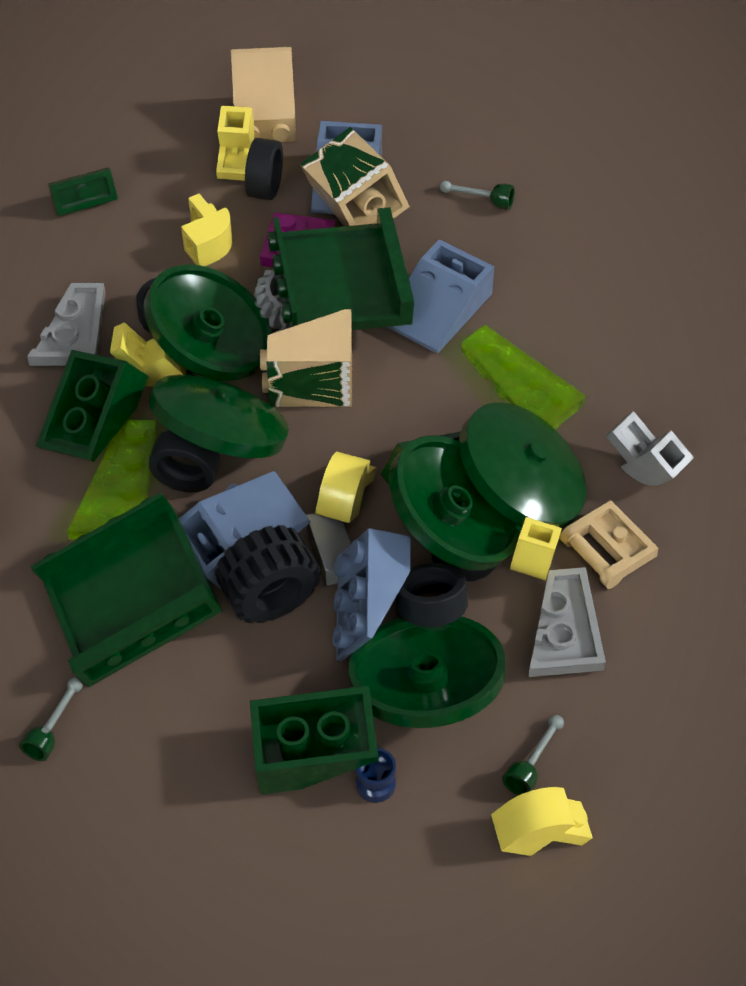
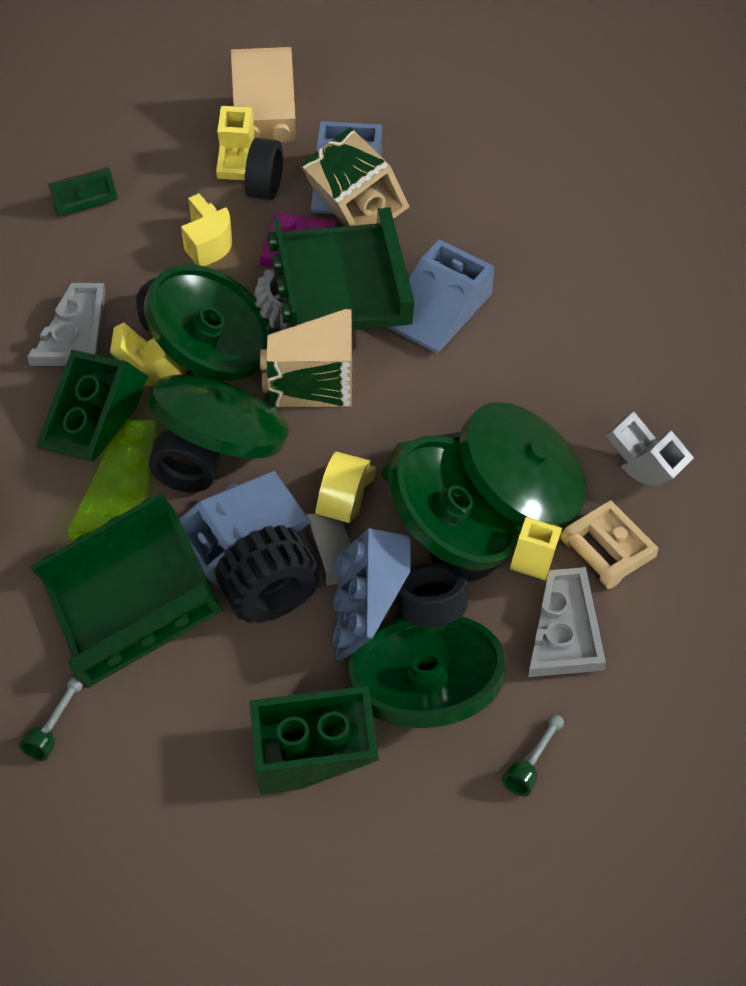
dark blue wheel [355,748,396,803] -> none
hinge [440,181,515,210] -> none
clear neon green wing [462,324,586,429] -> none
light yellow brick [491,787,593,856] -> none

